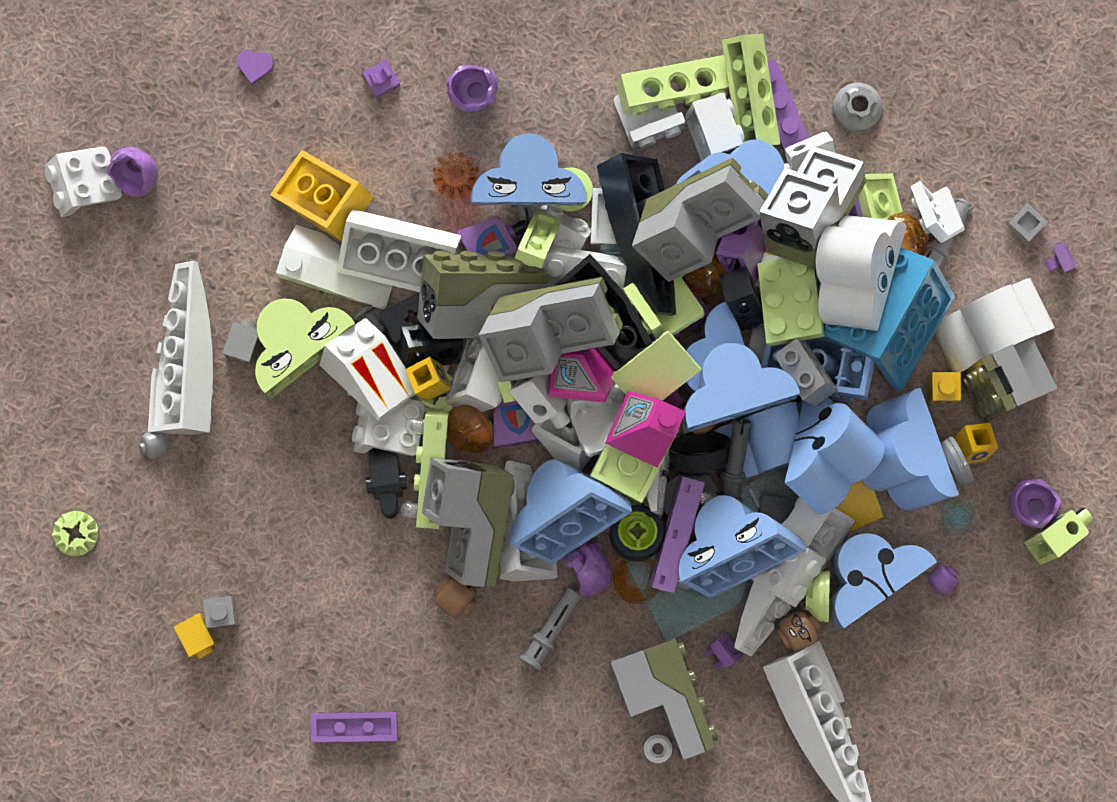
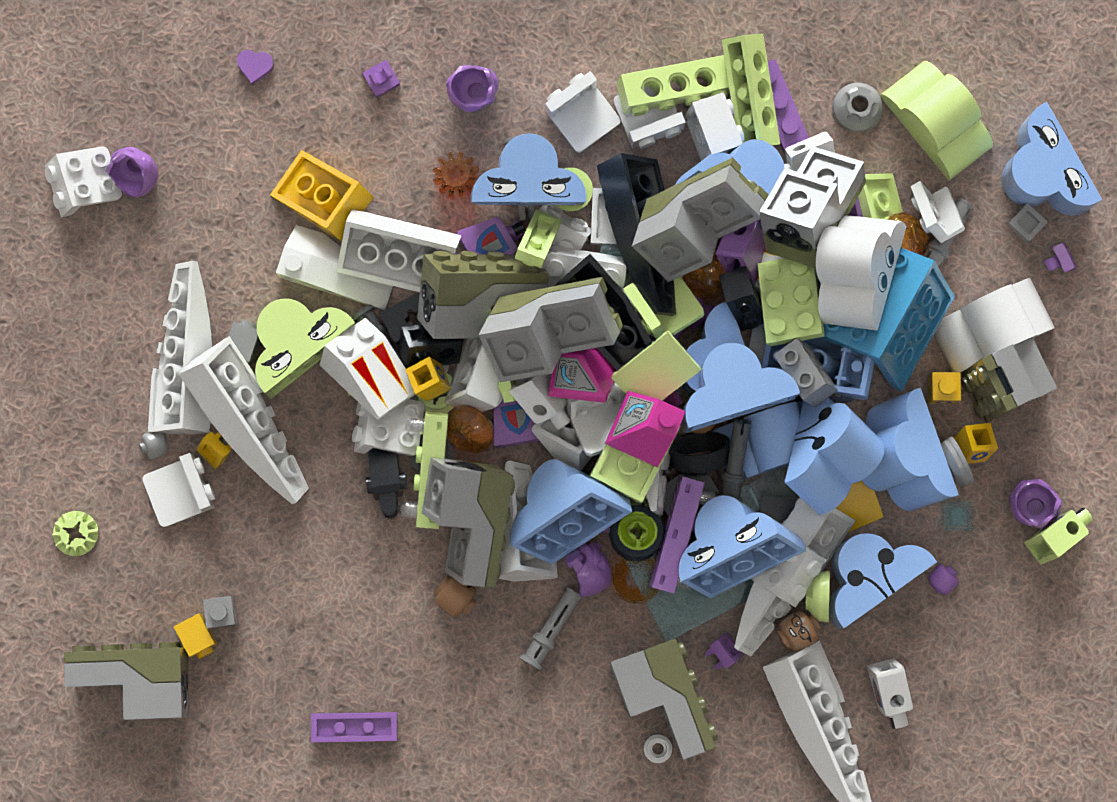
none -> piece [64,642,189,720]
none -> white bracket [143,453,216,527]
none -> white wedge [179,336,309,504]
none -> yellow tile [196,432,232,470]
none -> white bracket [545,71,620,153]
none -> white torso [867,658,913,729]
none -> yellowish green brick [880,61,993,181]
none -> light blue brick [1002,102,1102,216]

